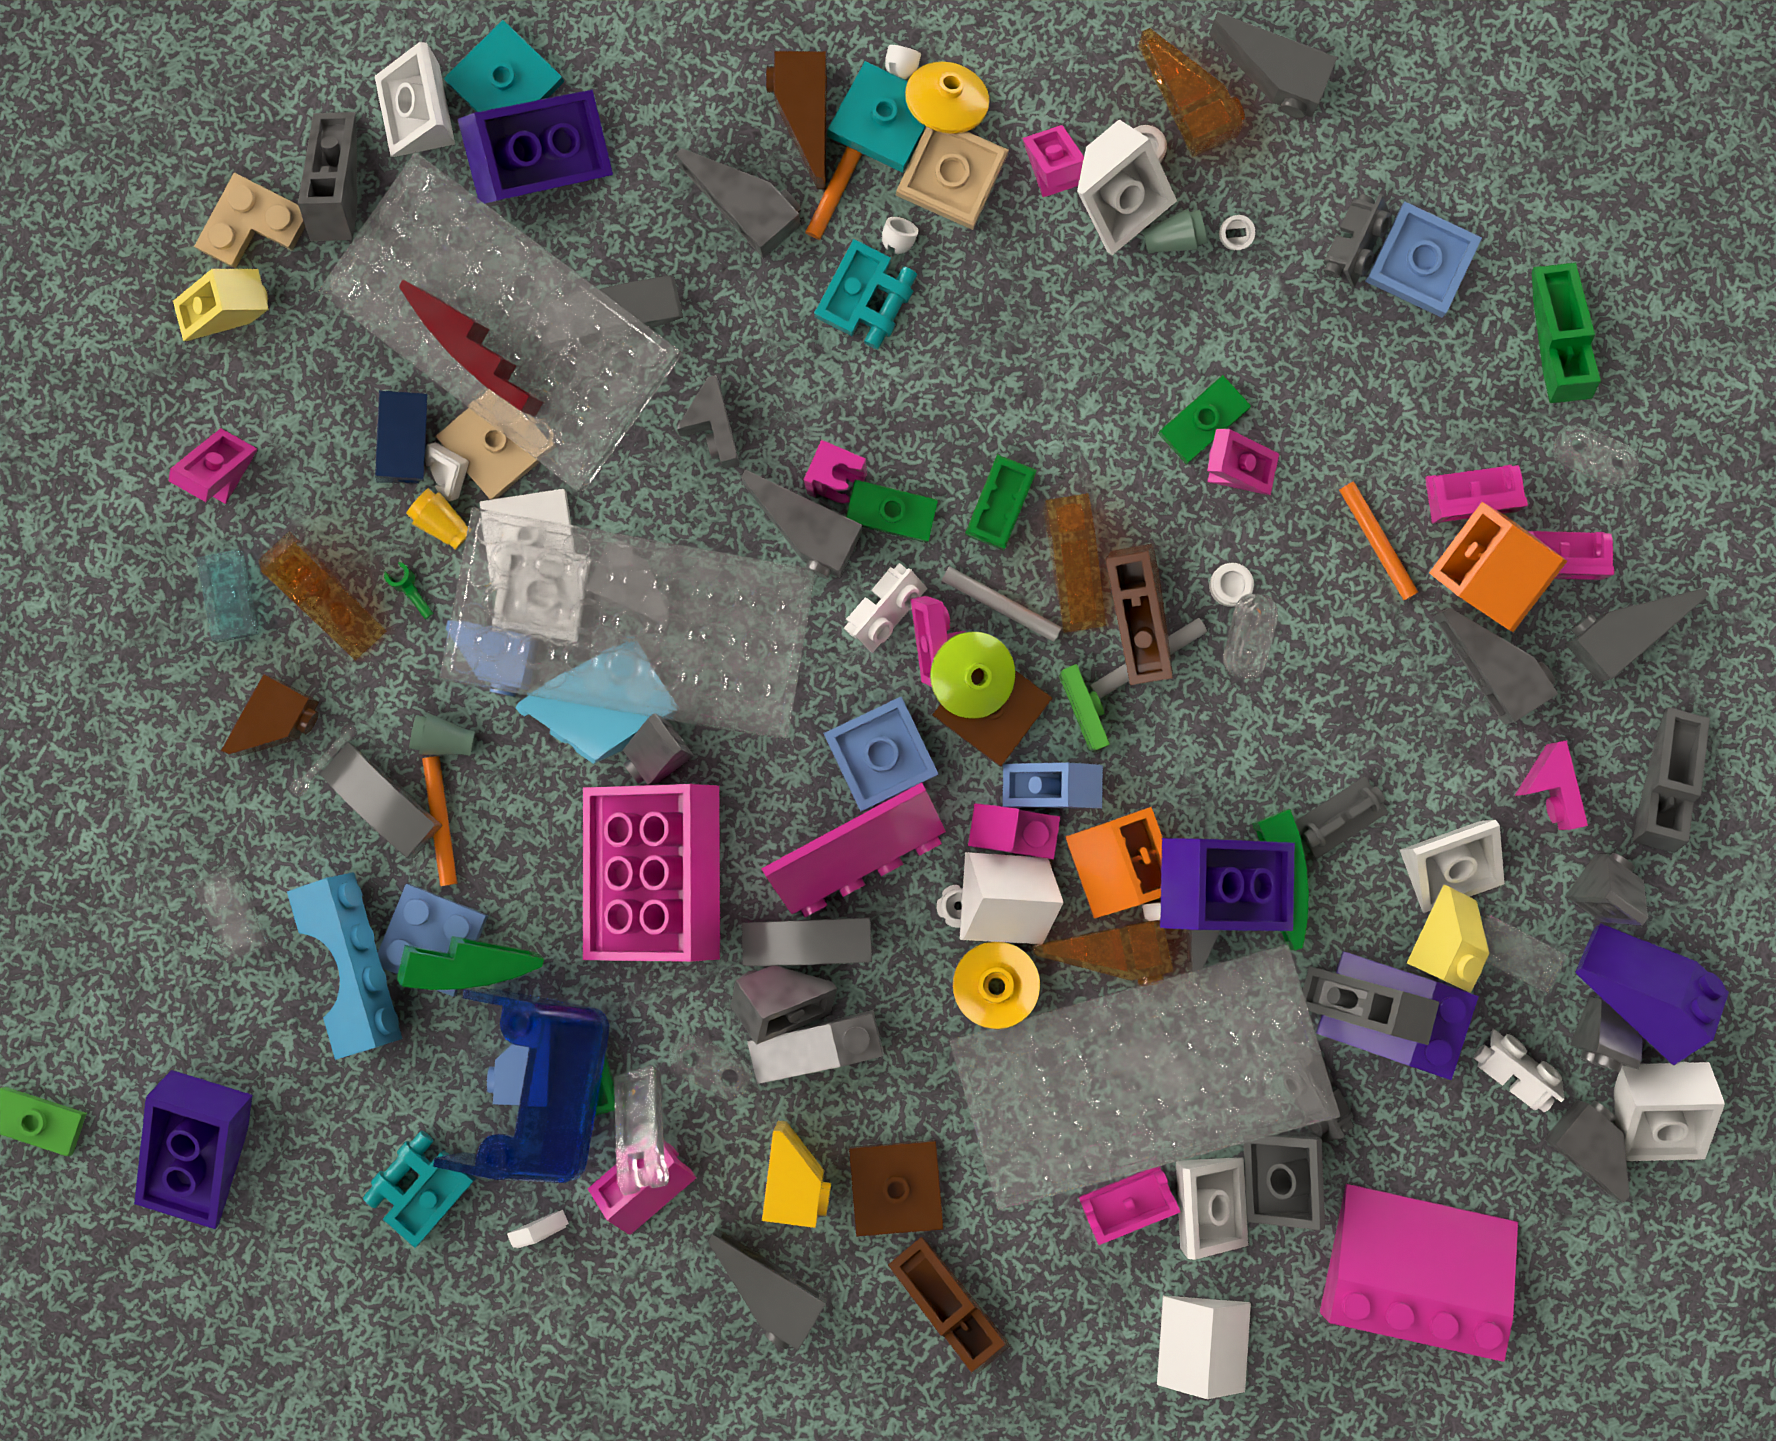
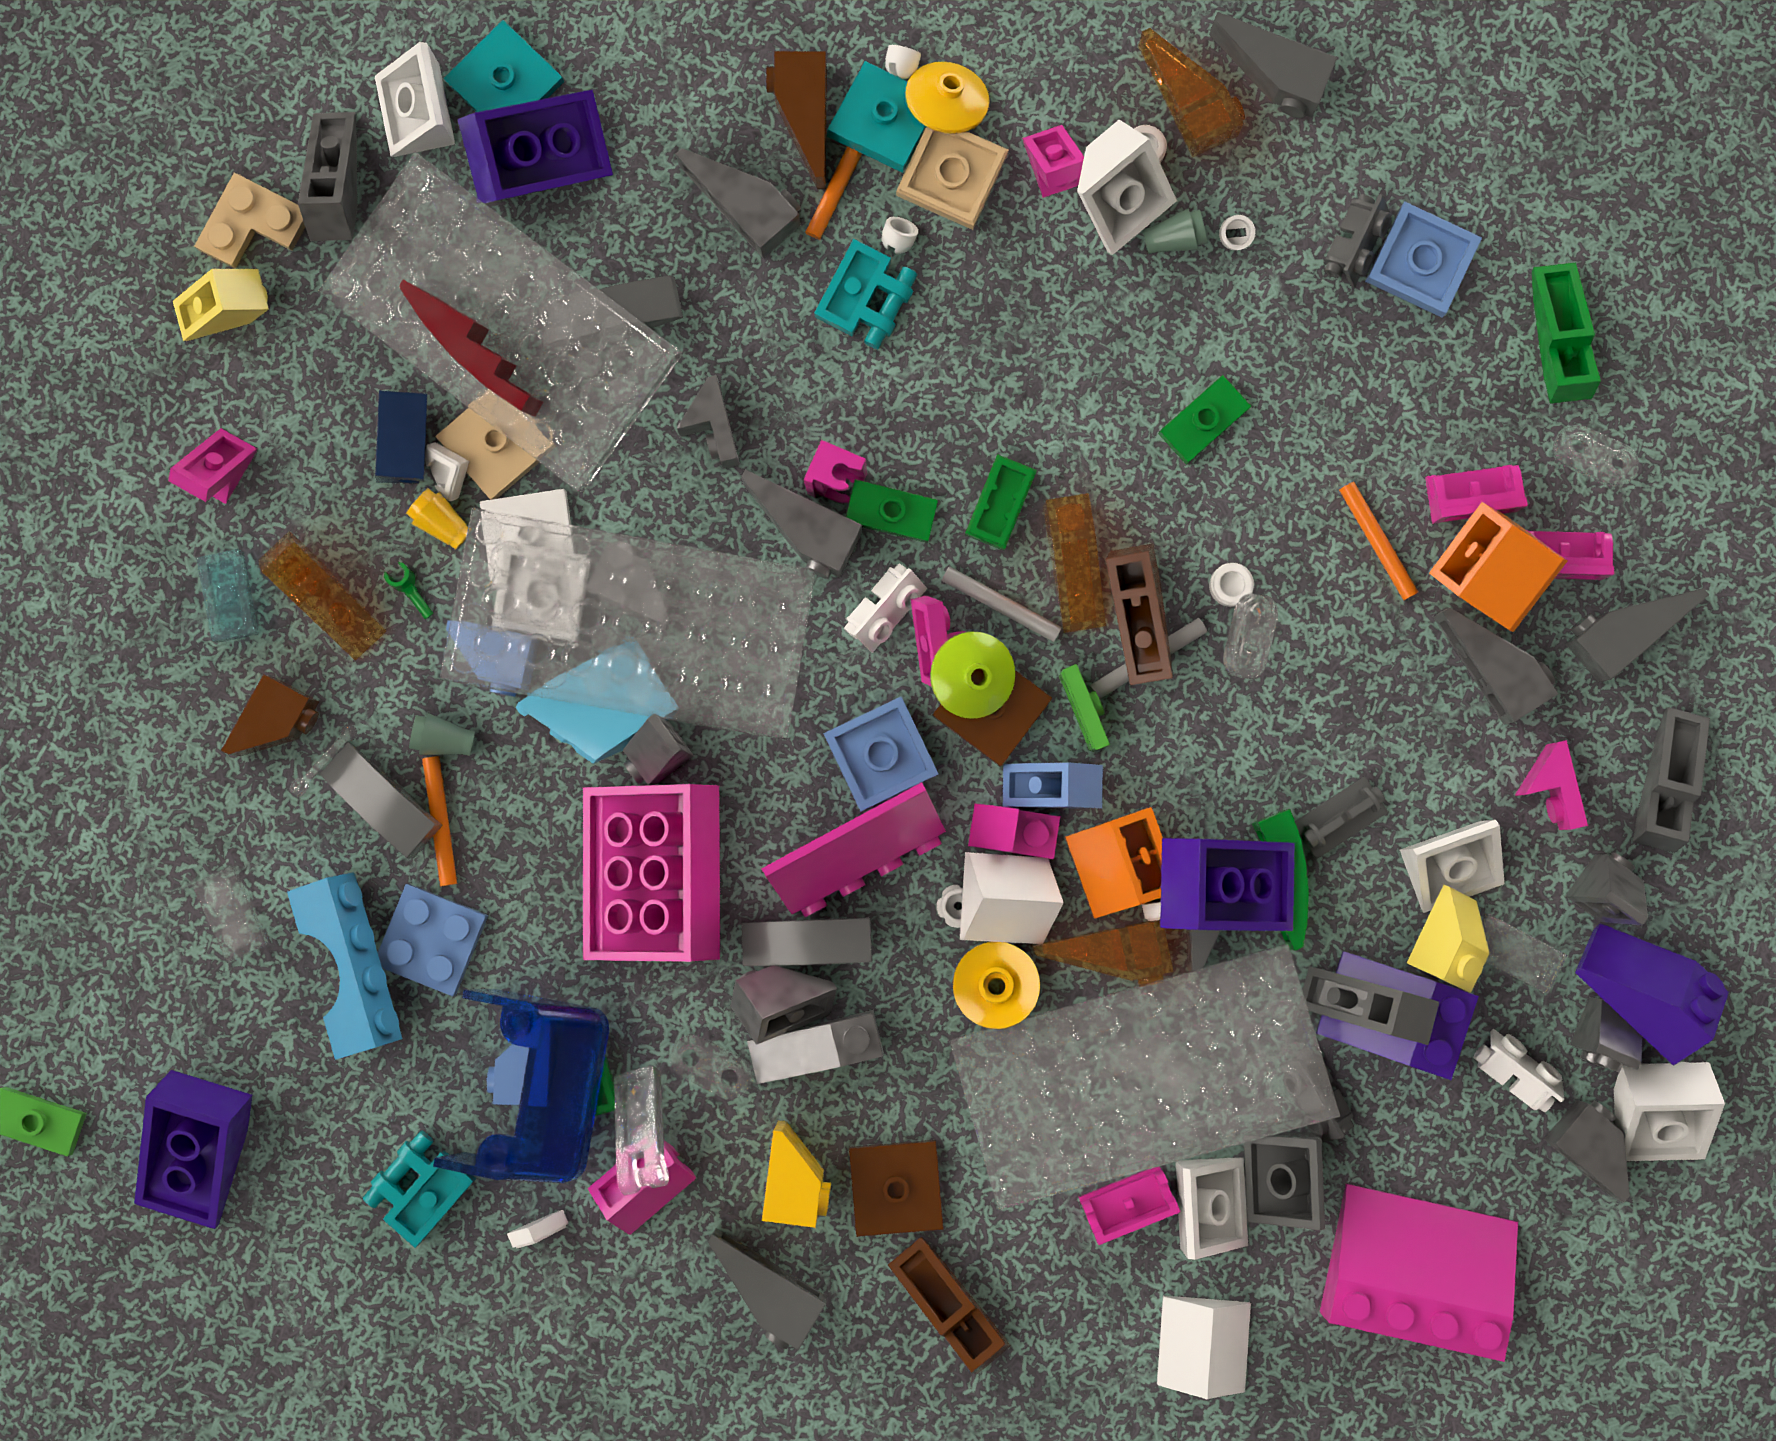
green slope [397,936,544,990] -> none
dark pink slope [1207,429,1279,495] -> none

